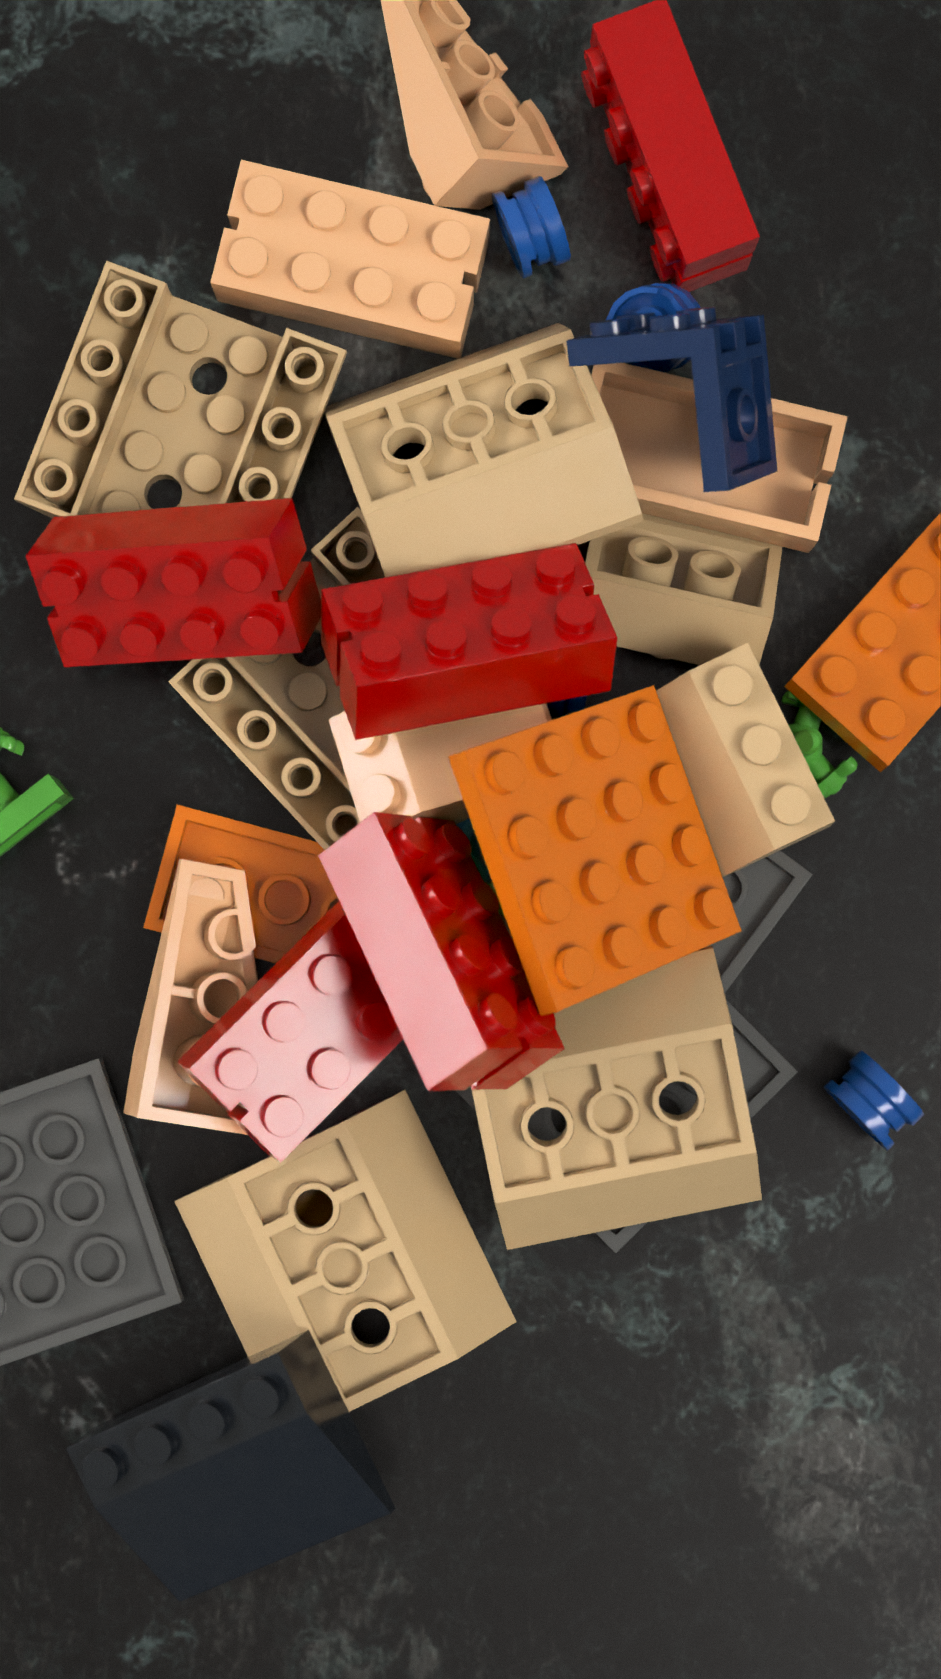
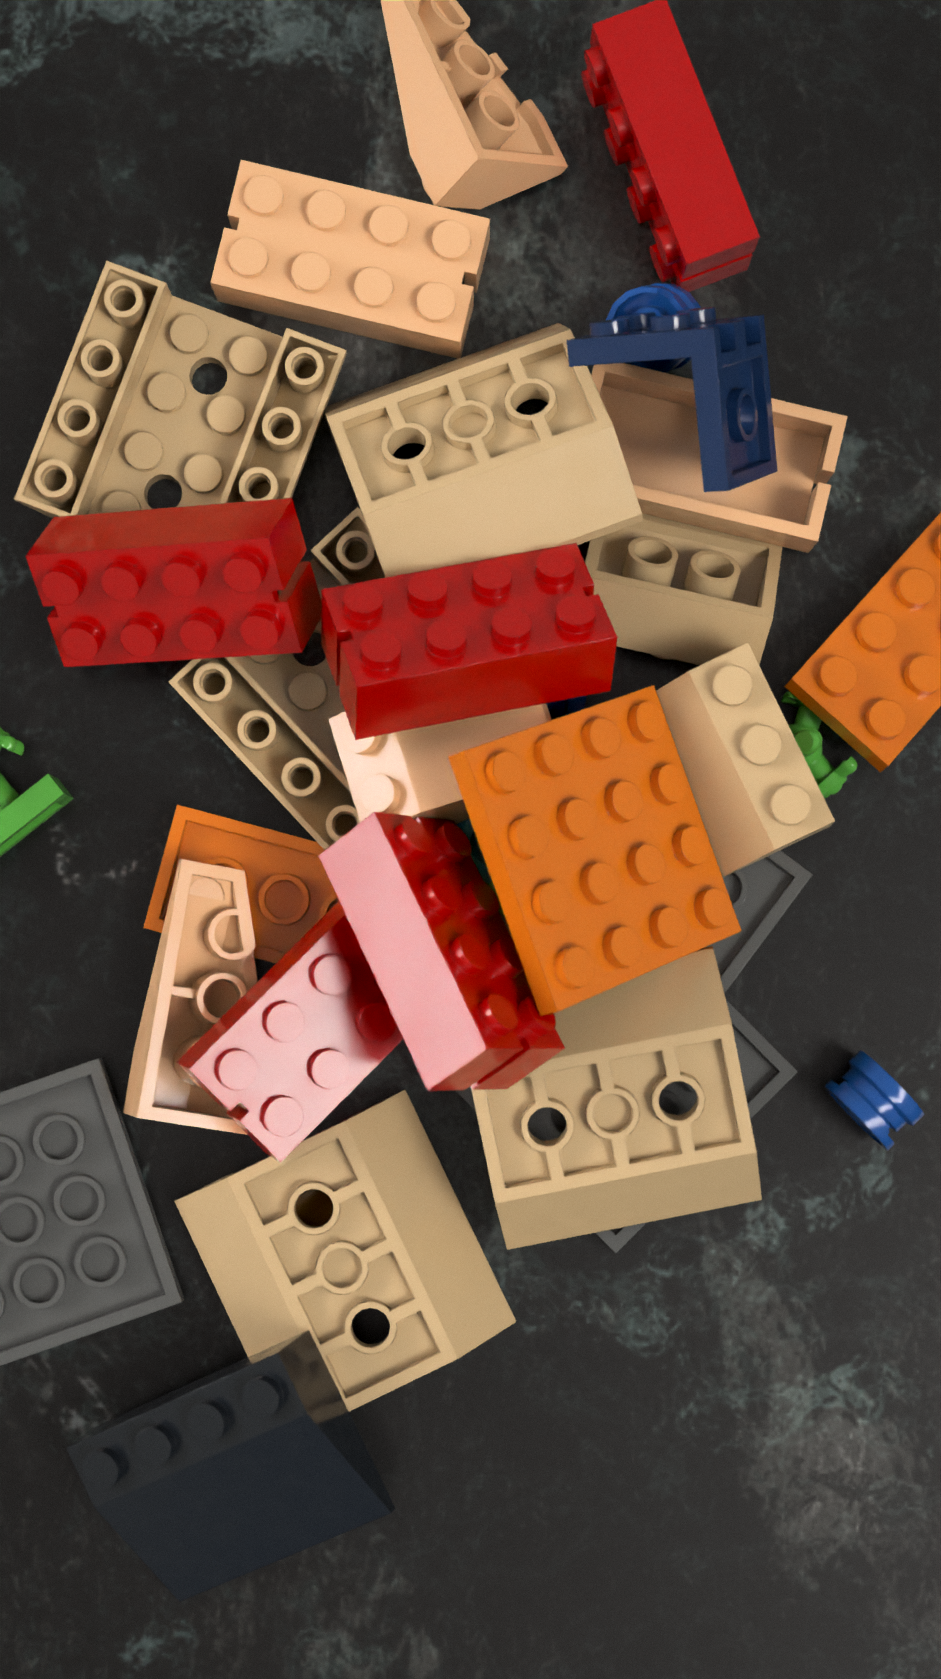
blue wheel [492,176,571,279] -> none

